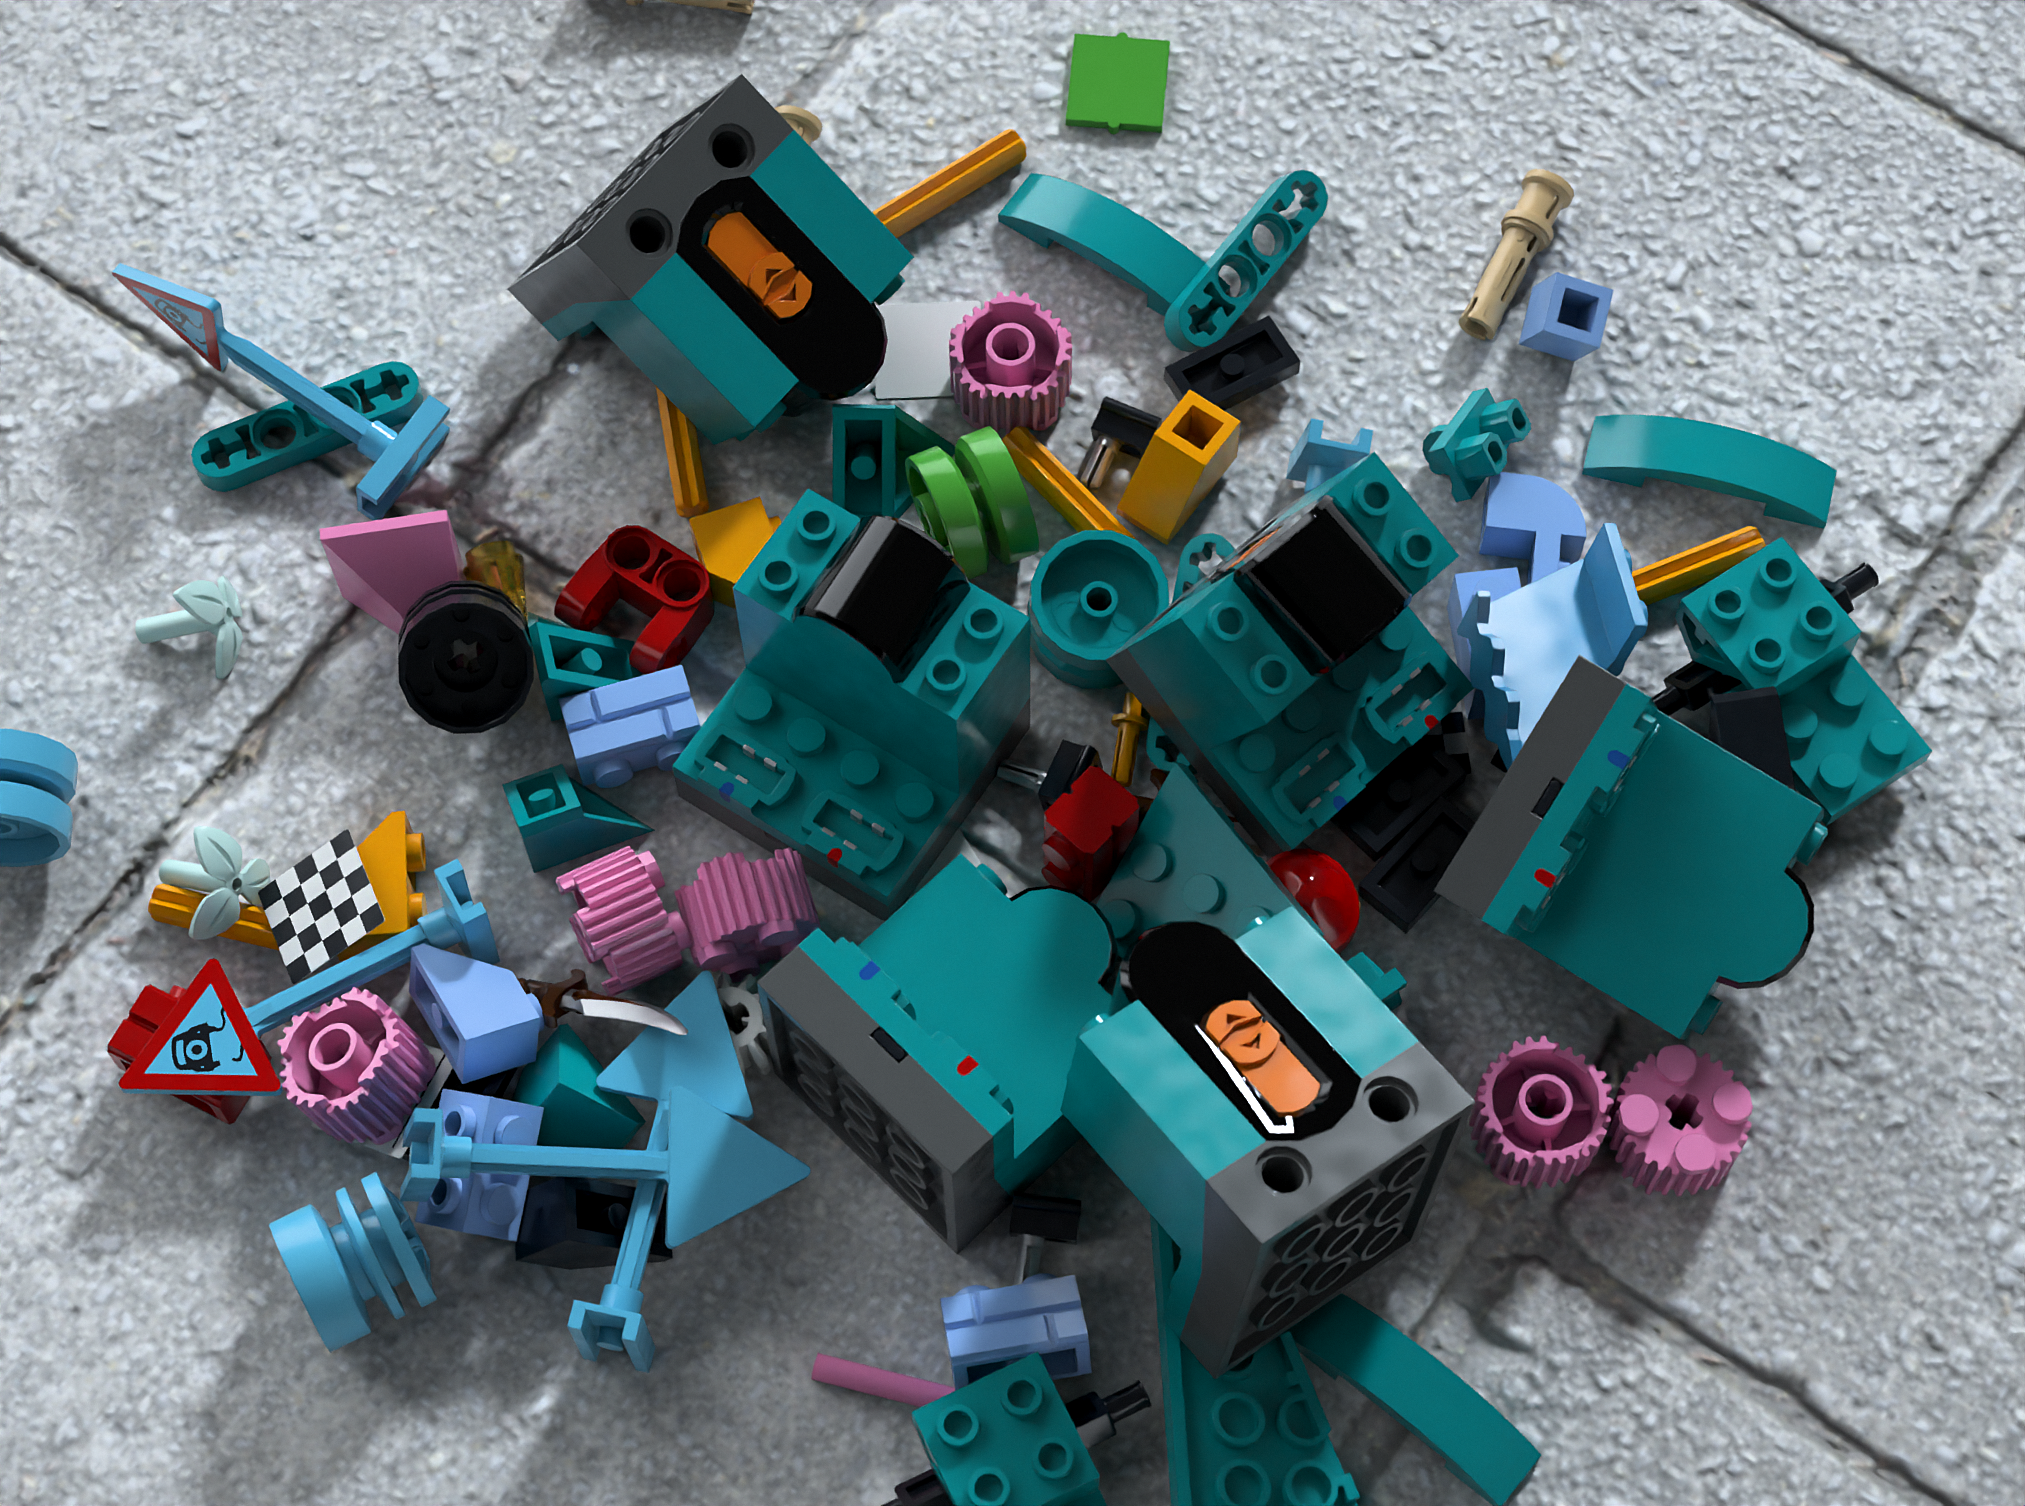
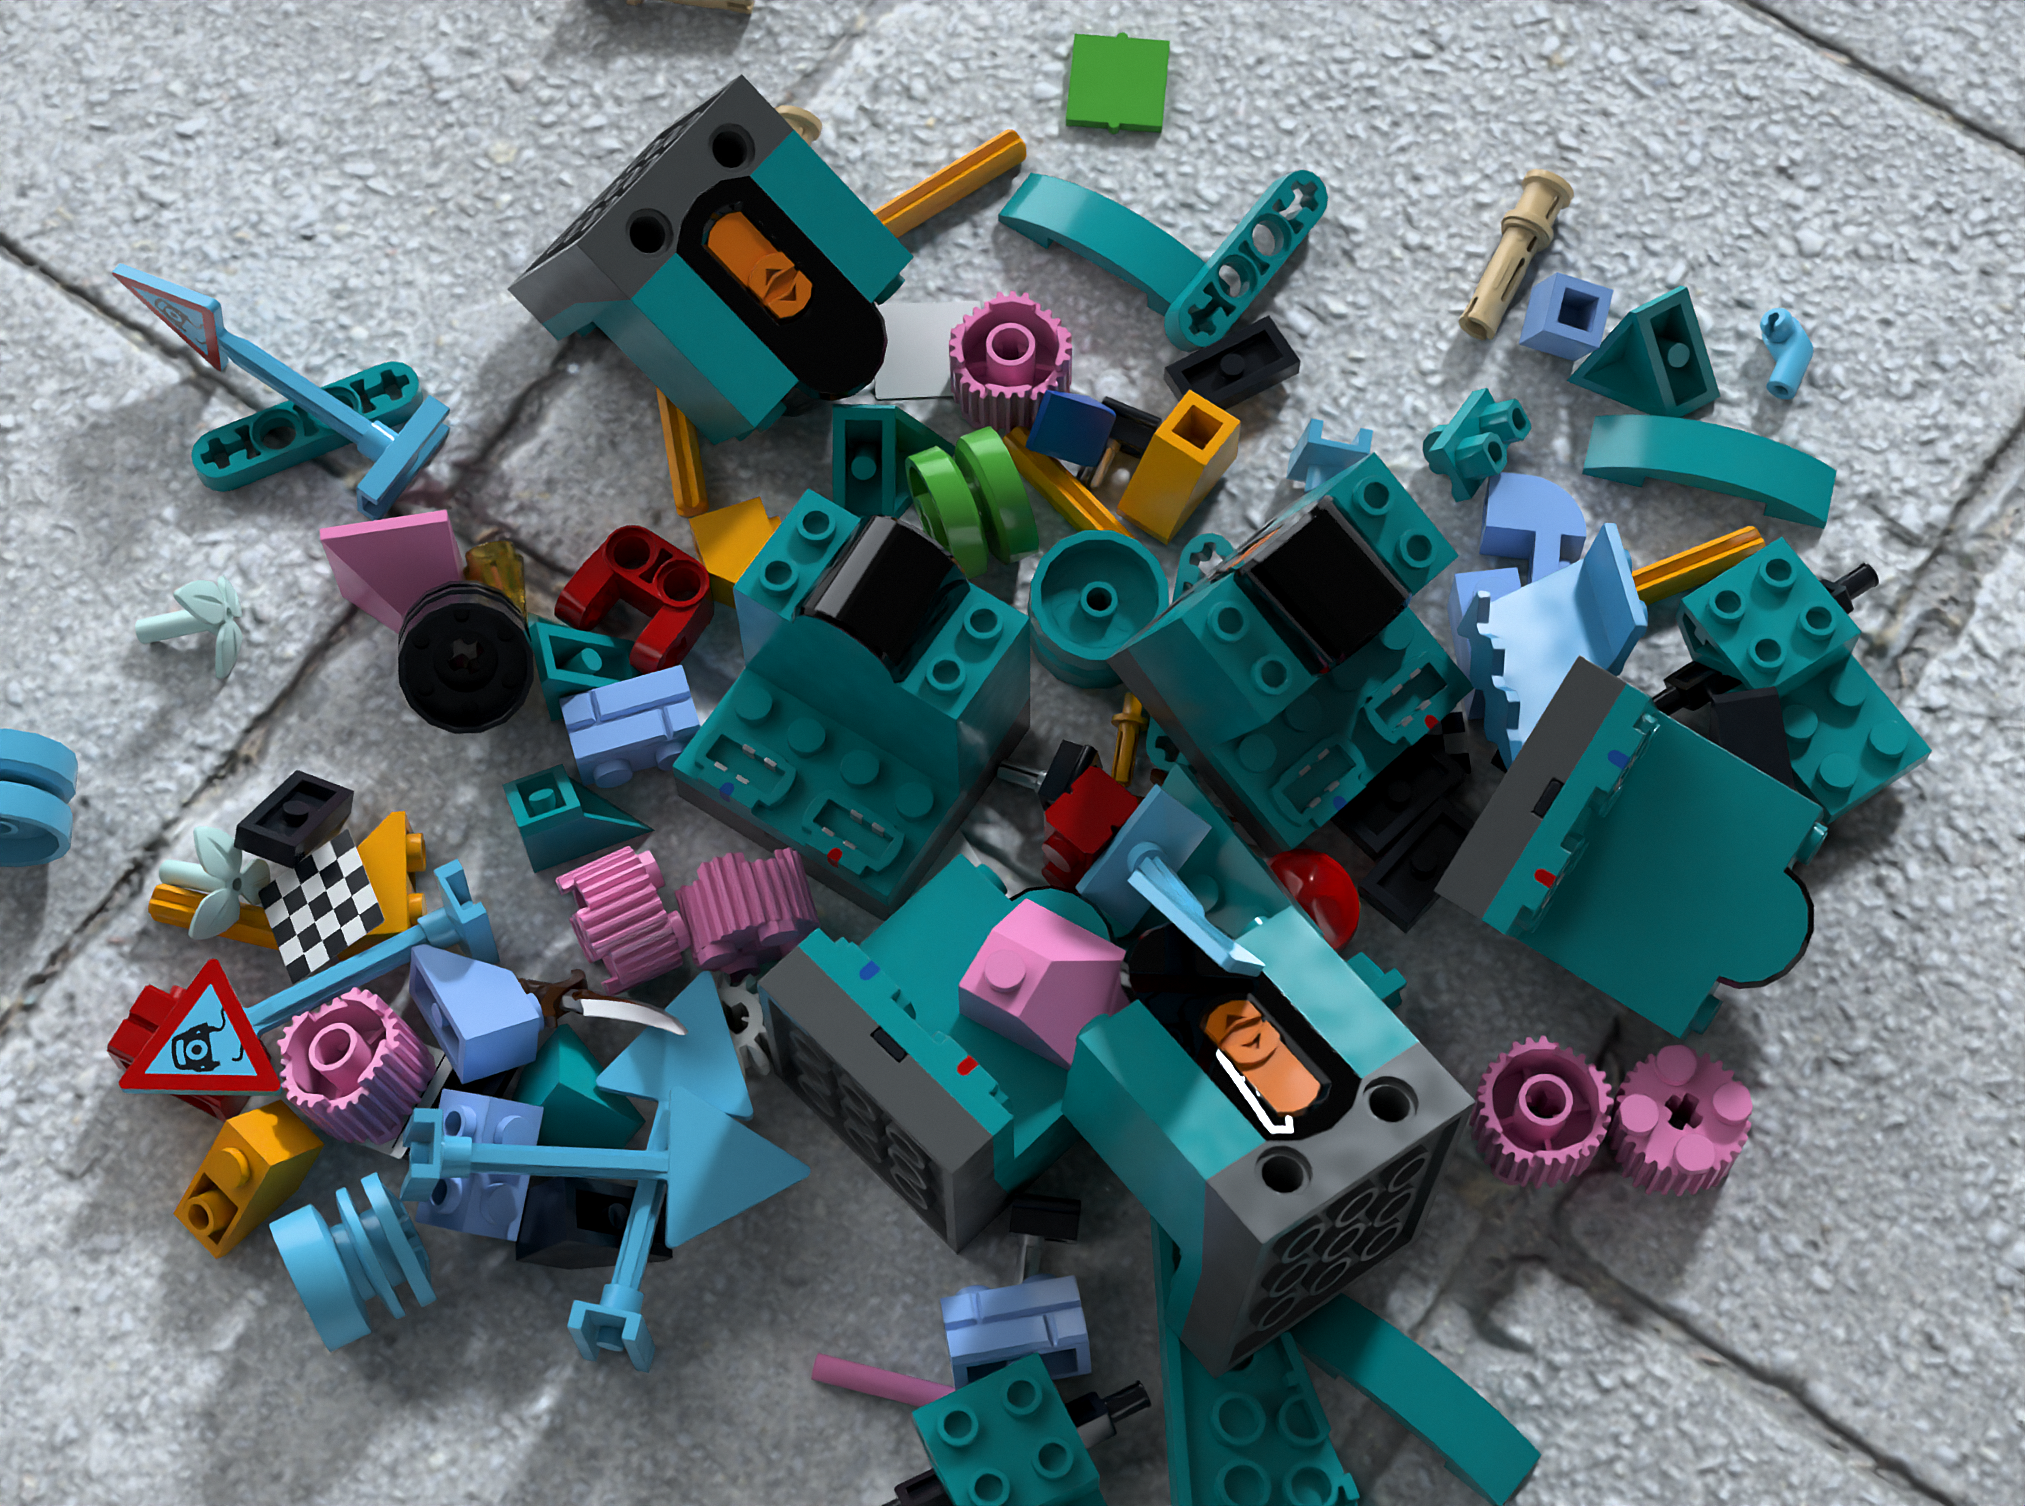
none -> light orange slope [173,1099,325,1259]
none -> black plate [234,770,354,869]
none -> bright pink slope [958,898,1144,1071]
none -> blue slope [1025,390,1116,468]
none -> medium azure piece [1075,783,1265,977]
none -> teal slope [1567,285,1721,418]
none -> medium azure arm [1760,308,1814,400]

